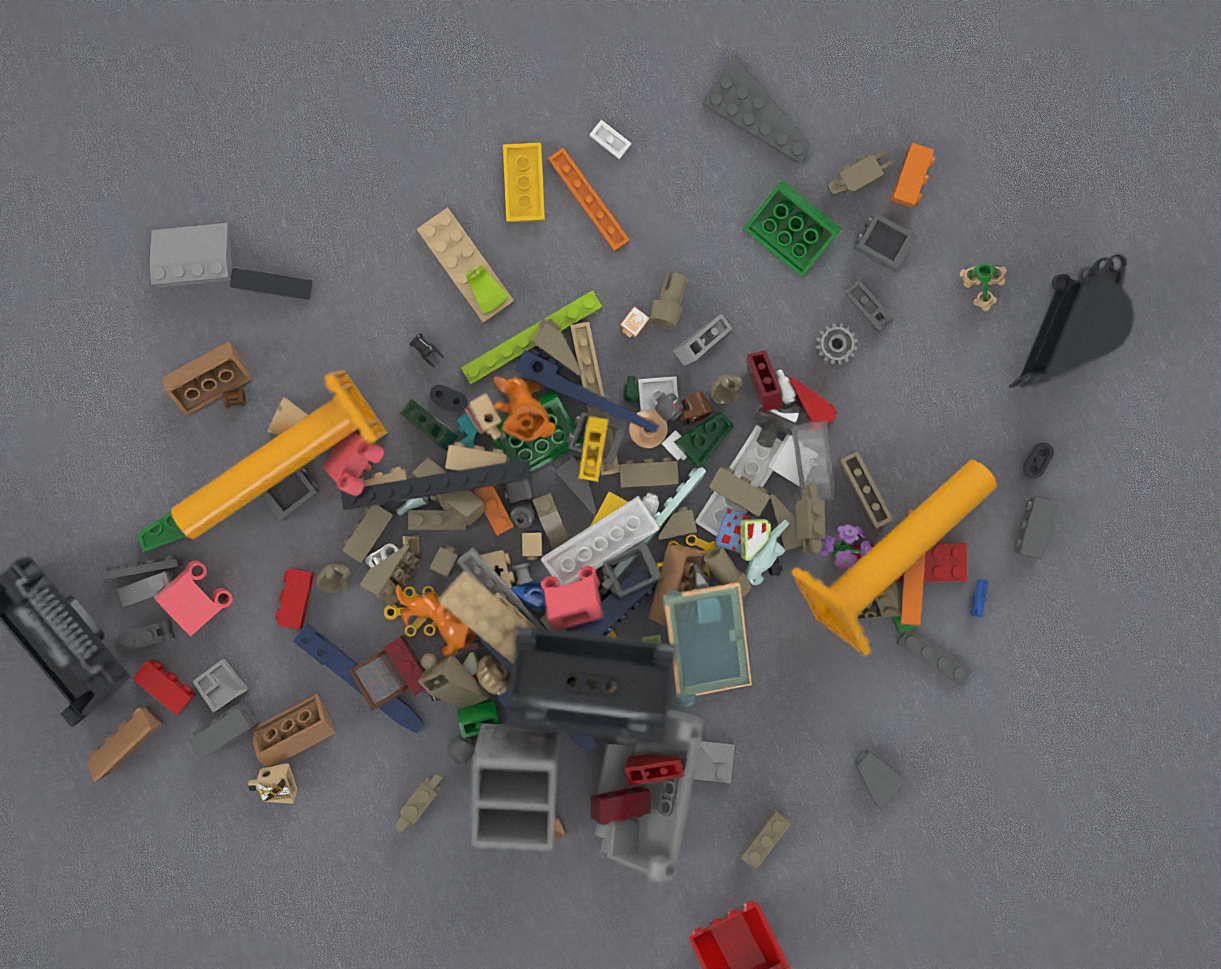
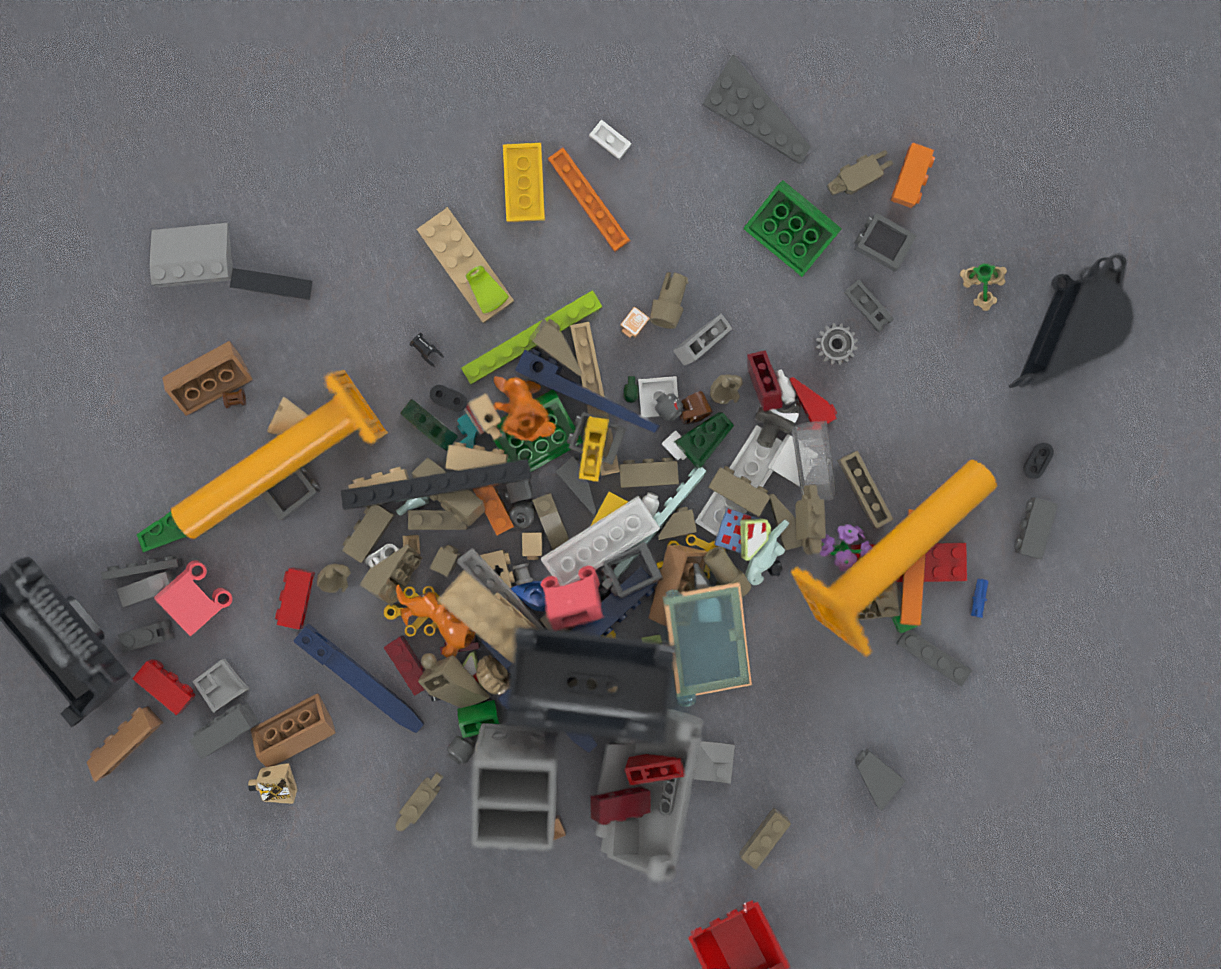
coral piece [322,430,384,496] -> none
clear piece [348,649,409,711] -> none
light nougat dish [629,410,668,448] -> none

